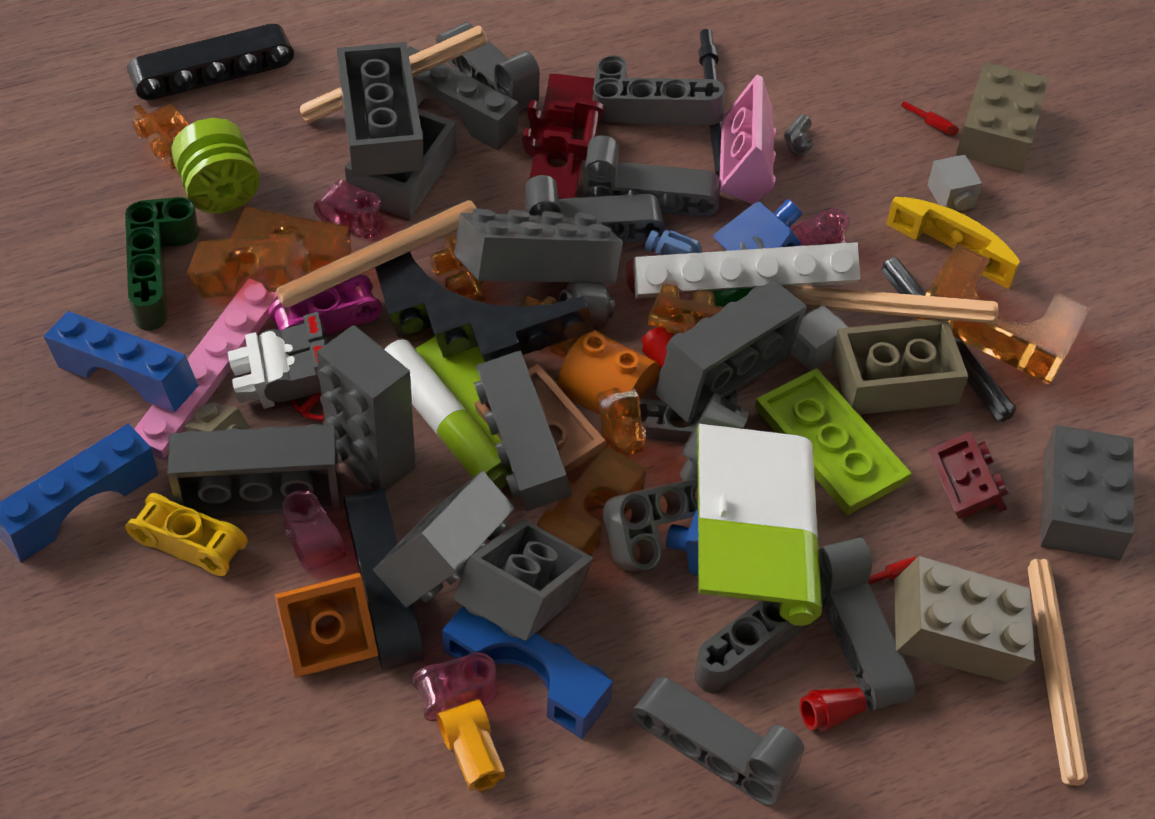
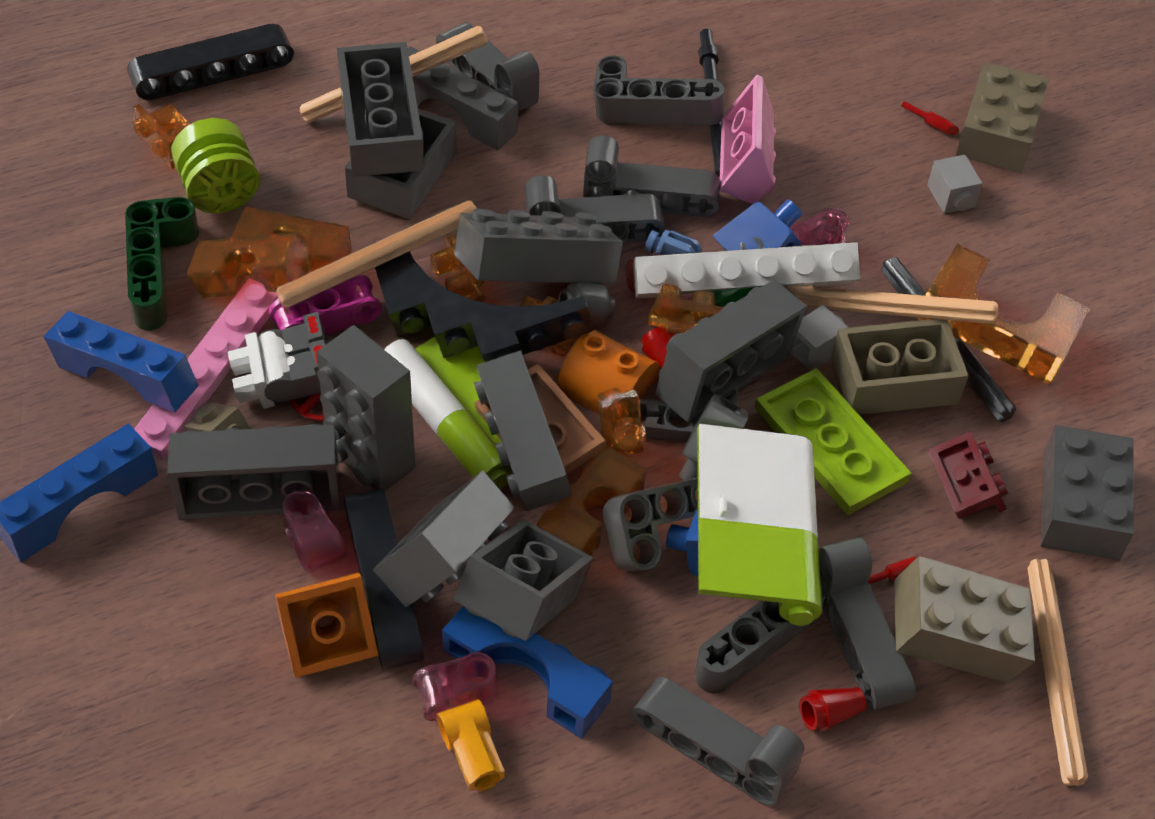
yellow piece [125,493,248,576] -> none
clear pink piece [313,179,383,239] -> none
dark red piece [522,74,605,199] -> none
dark grey arm [784,114,813,156] -> none
yellow slope [886,197,1020,289] -> none

